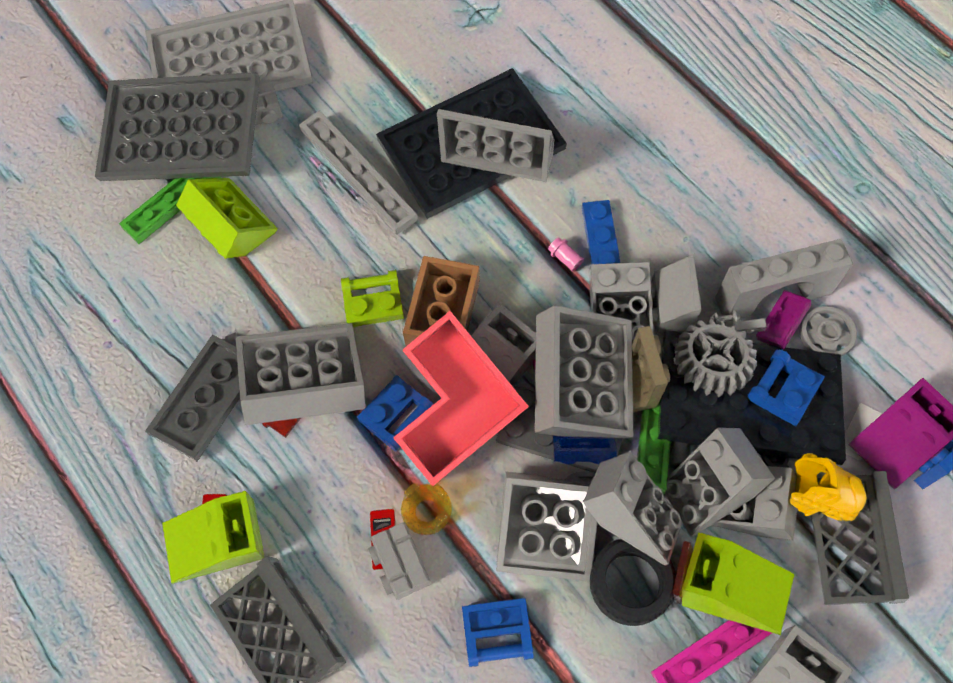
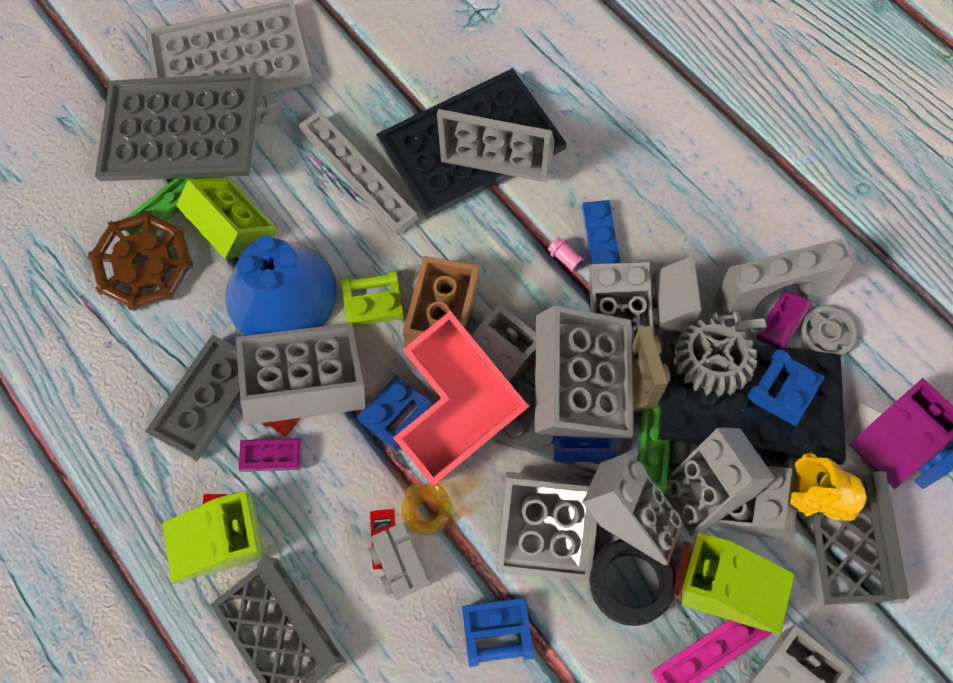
none -> reddish brown plate [88,210,193,311]
none -> blue cone [225,235,337,336]
none -> magenta plate [238,438,302,472]

